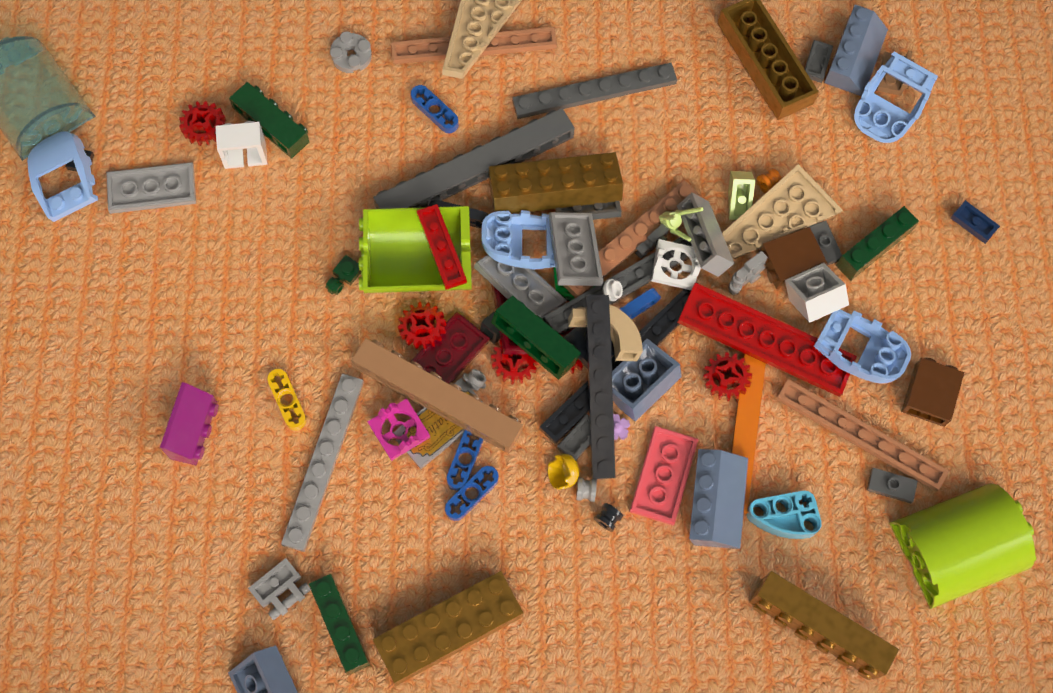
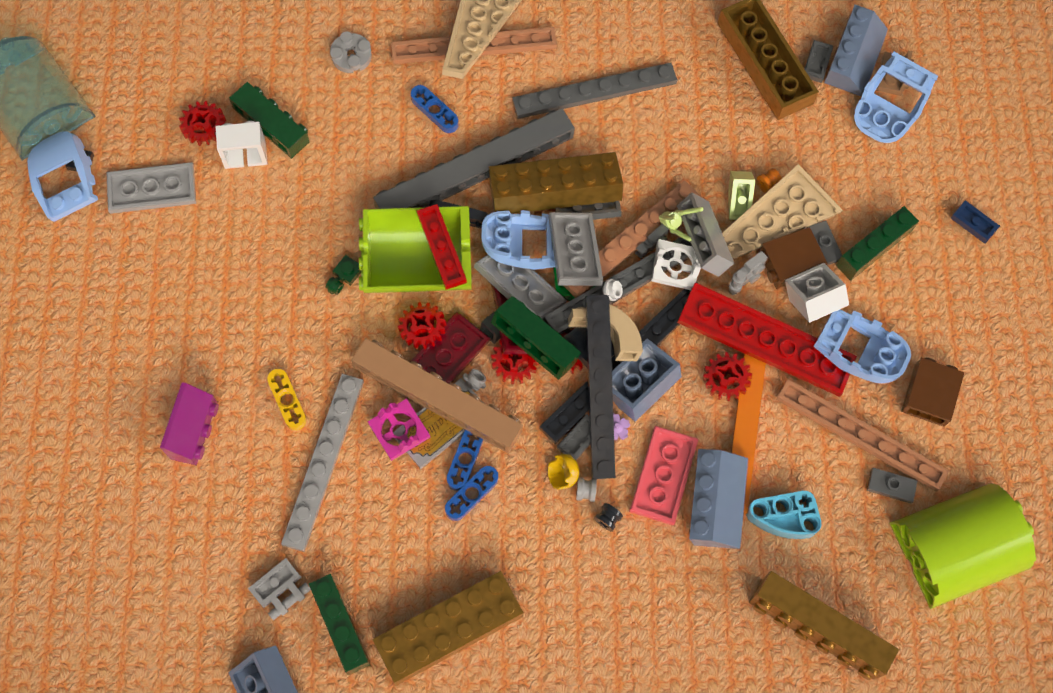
blue beam [620,288,661,320] -> none

